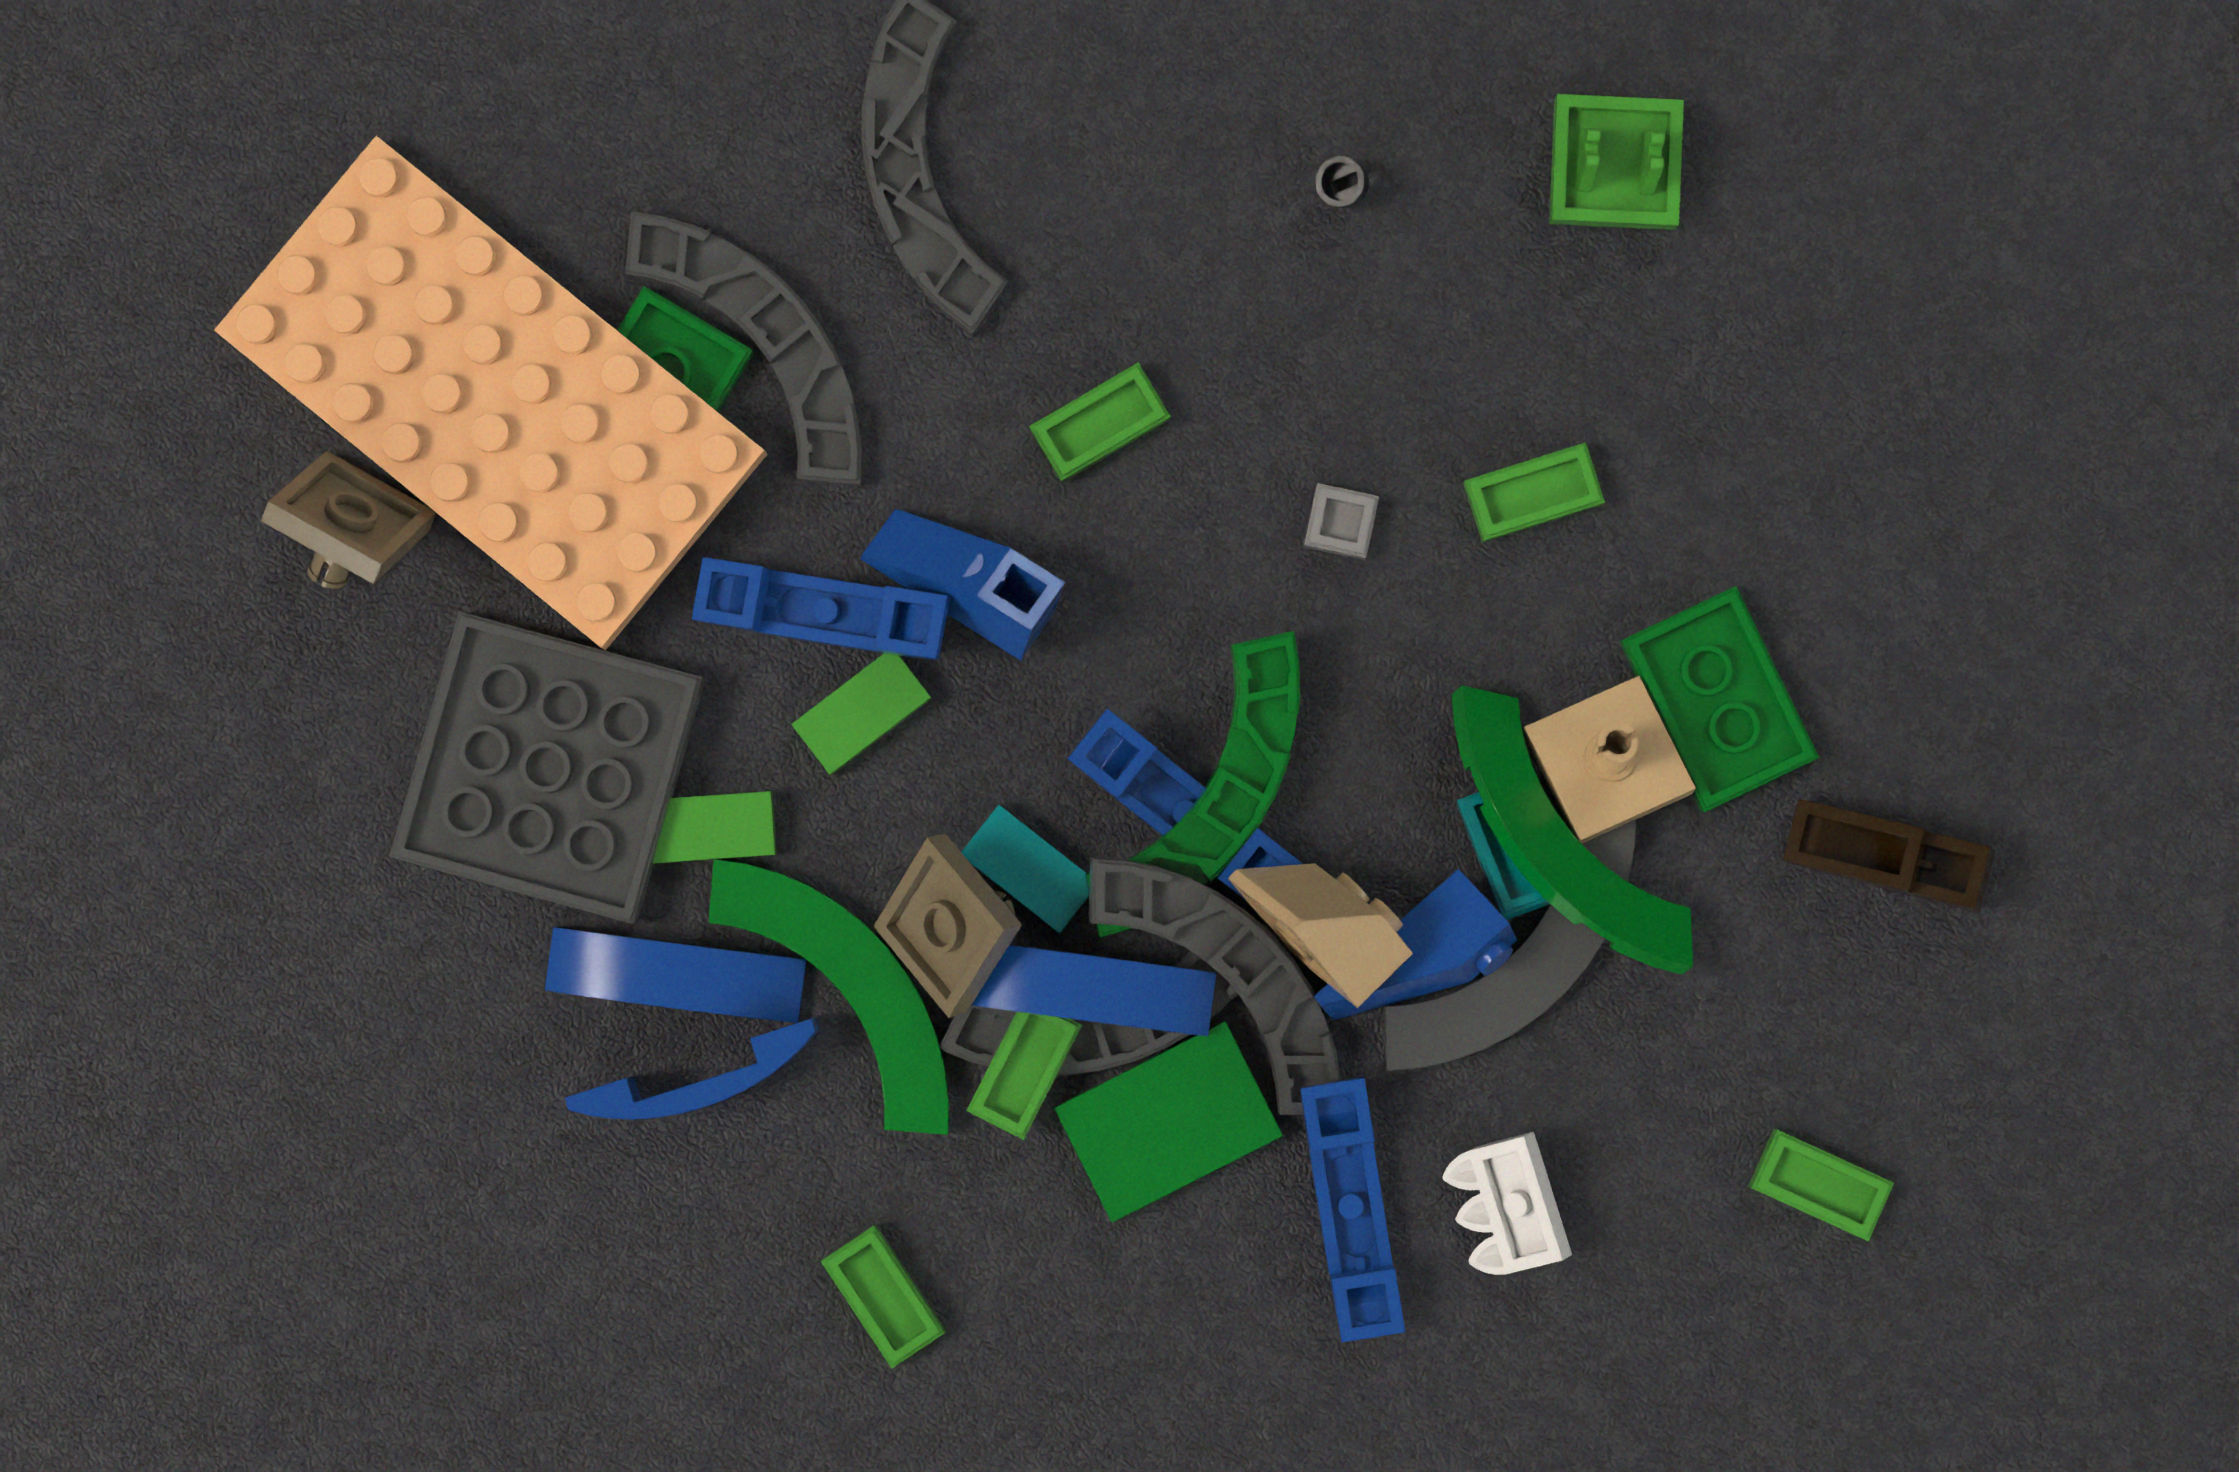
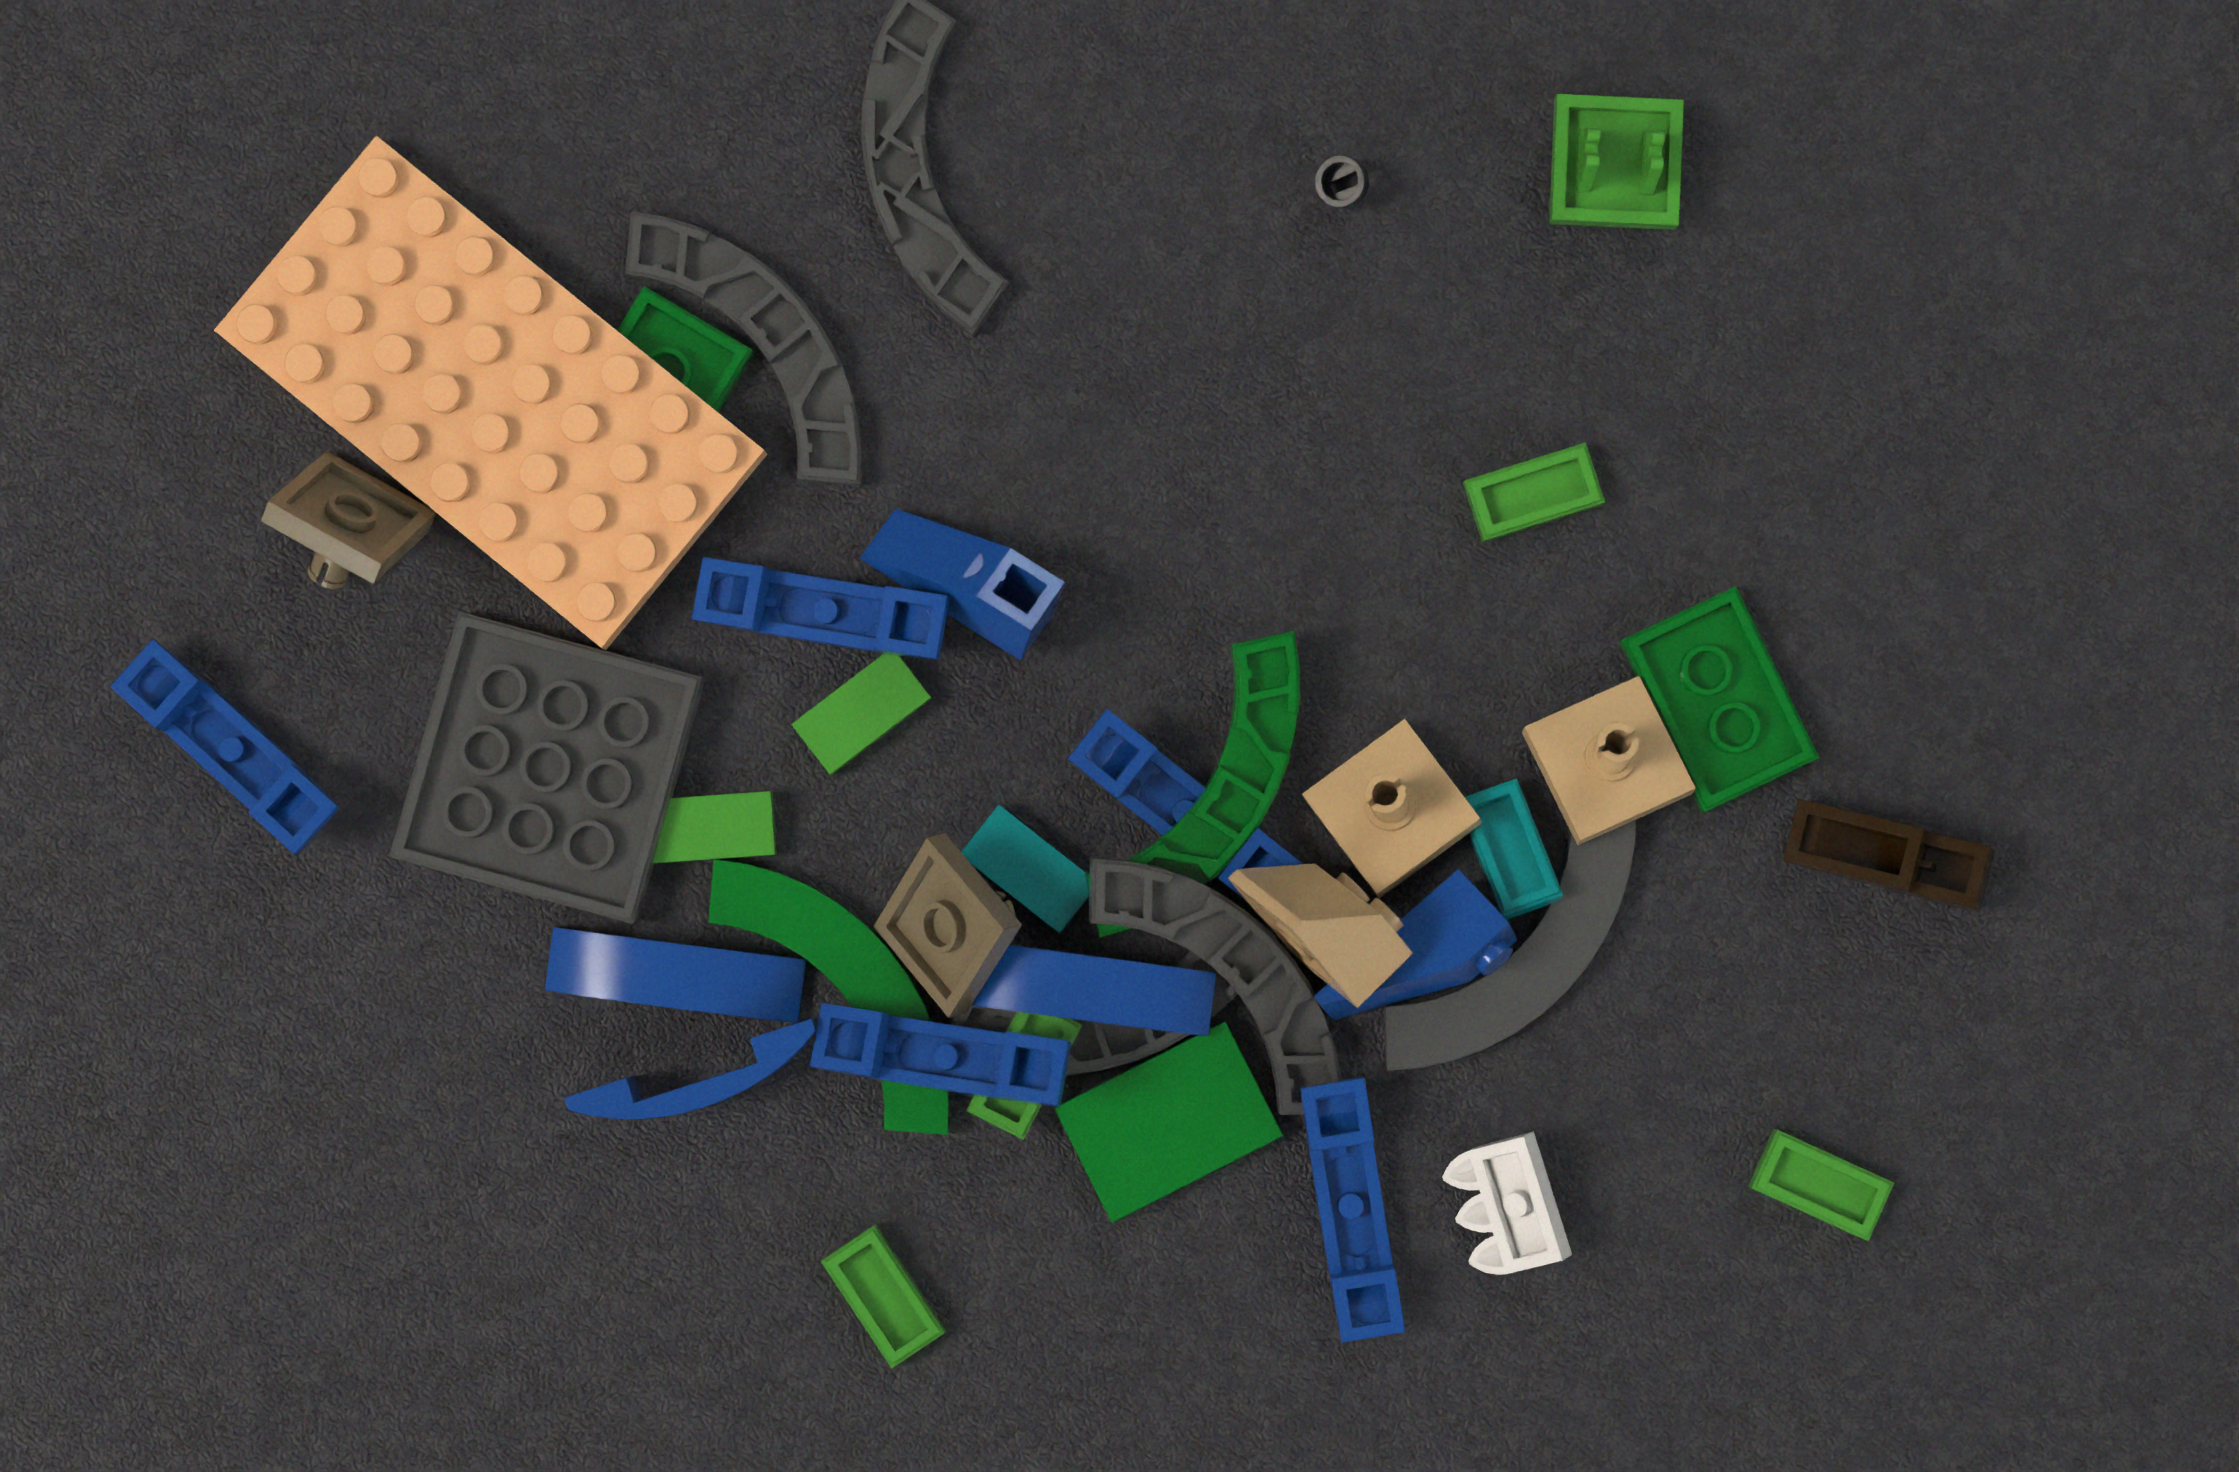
bright green tile [1029,362,1171,483] -> none
light grey tile [1303,483,1379,560] -> none
green tile [1452,685,1693,975] -> none
none -> blue slope [110,639,341,856]
none -> blue slope [810,1003,1071,1107]
none -> tan tile [1302,719,1482,899]

